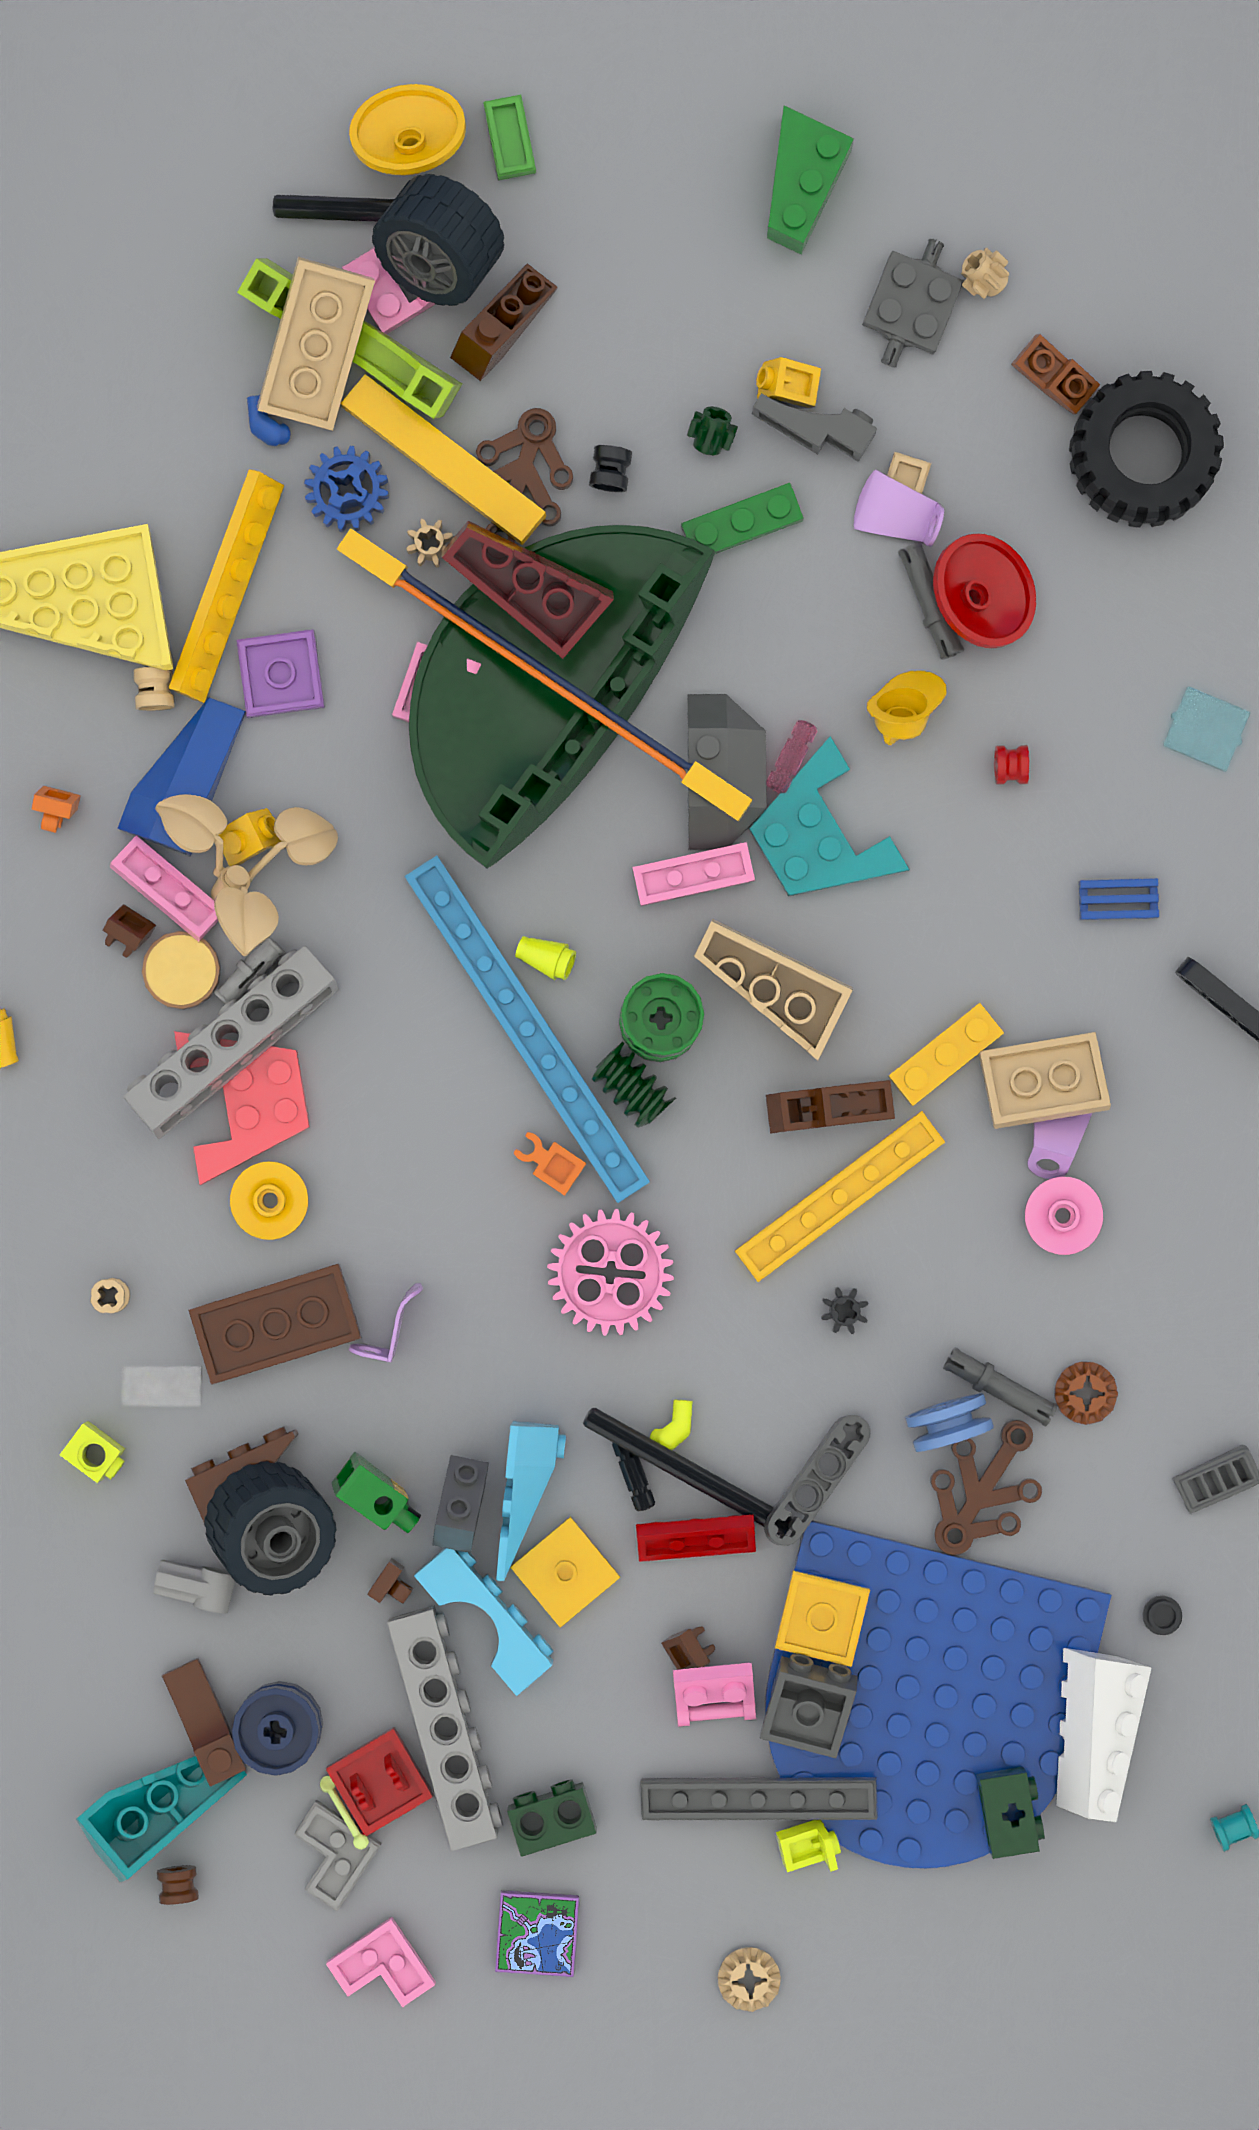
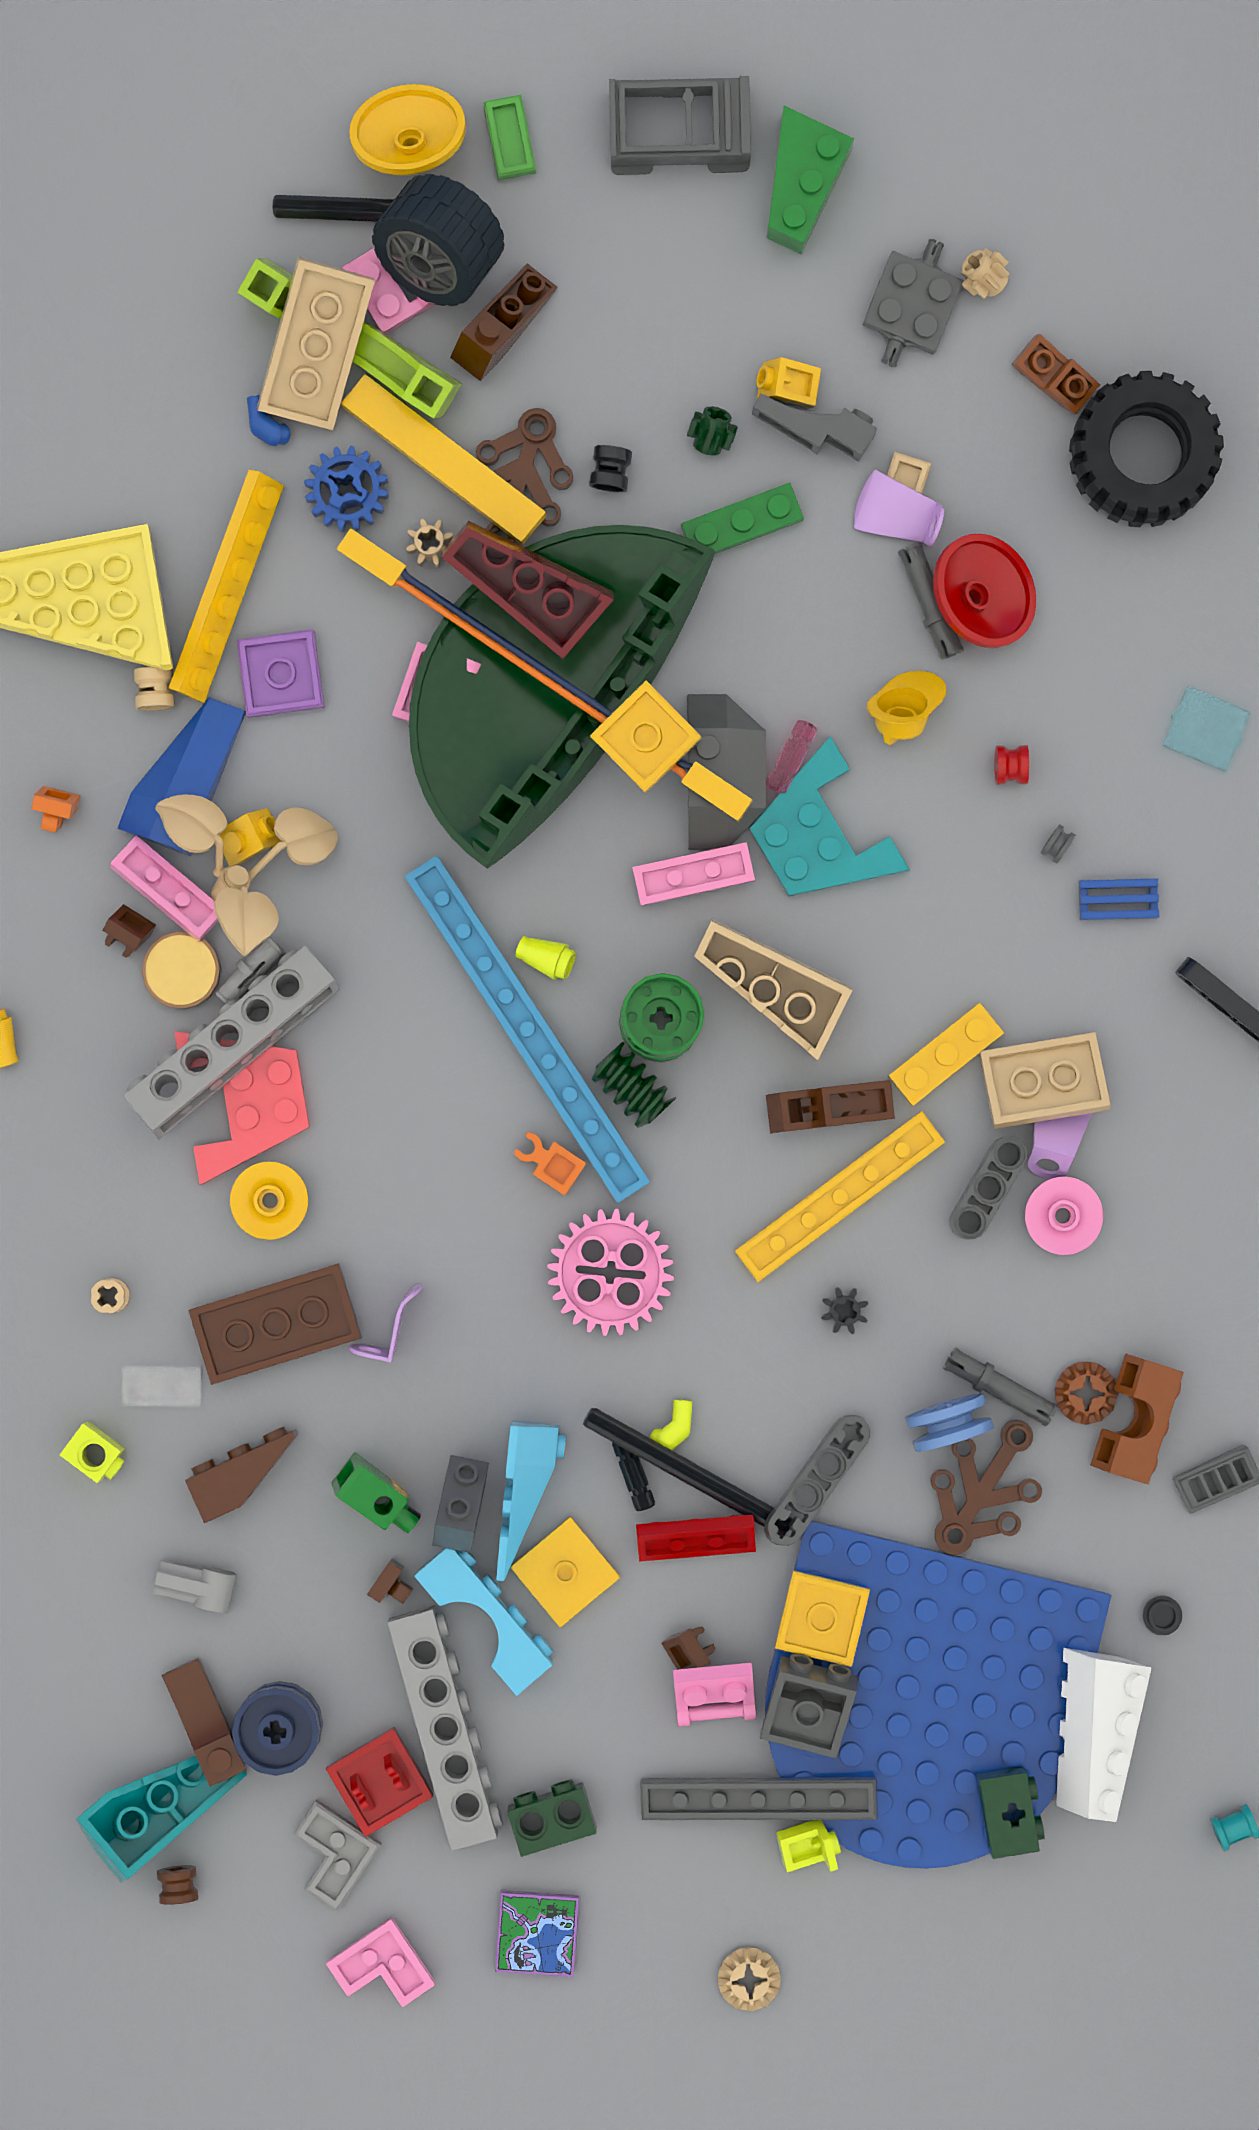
black wheel [204,1461,337,1596] -> none
yellowish green hinge [320,1776,369,1850] -> none
none -> yellow plate [590,680,702,793]
none -> dark grey piece [609,76,751,175]
none -> dark grey beam [949,1137,1027,1240]
none -> dark grey bush [1041,824,1076,863]
none -> dark orange arch [1090,1353,1184,1484]

